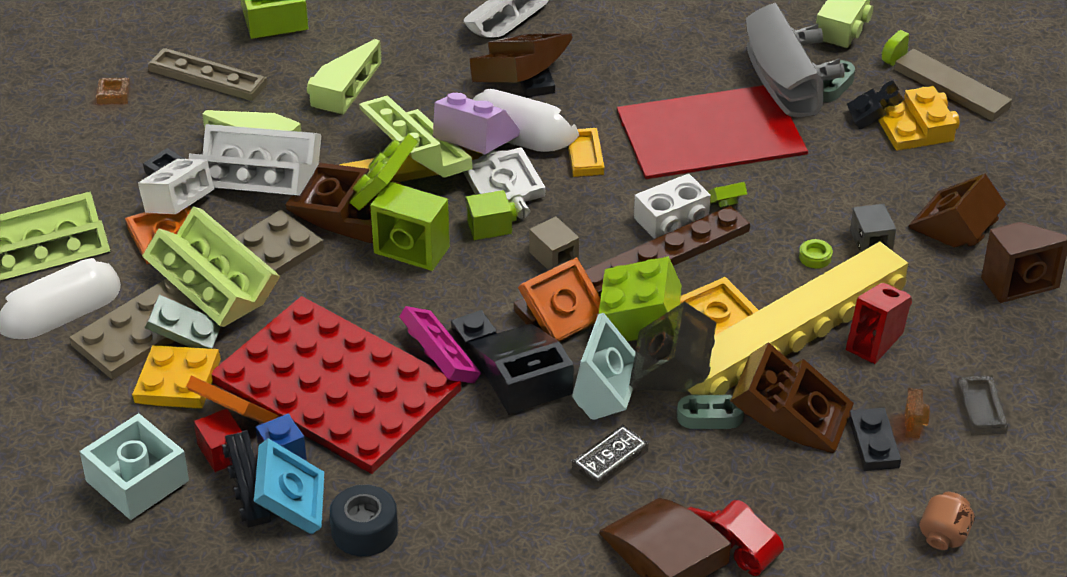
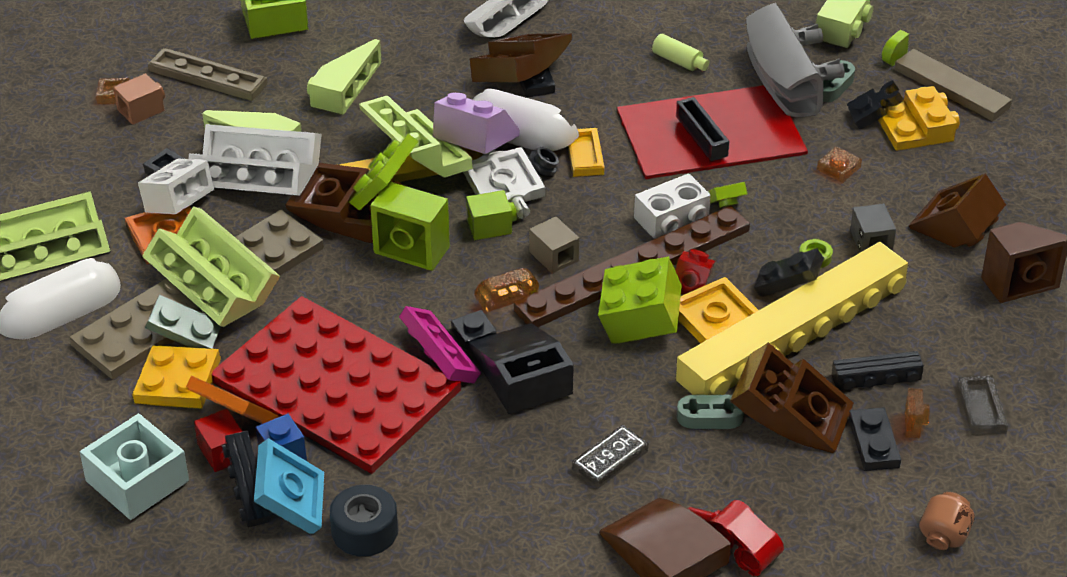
orange tile [518,257,601,342] -> none
light aqua slope [572,313,642,420] -> none
clear smoke slope [629,301,716,392] -> none
red torso [845,283,912,364] -> none
none -> nougat brick [114,73,165,125]
none -> clear orange beam [474,268,539,312]
none -> black plate [528,147,559,176]
none -> yellowish green cylinder [652,34,710,71]
none -> red bracket [675,249,715,295]
none -> black piece [676,97,730,161]
none -> black plate [754,248,824,297]
none -> clear orange plate [817,147,862,183]
none -> black piece [831,351,924,390]

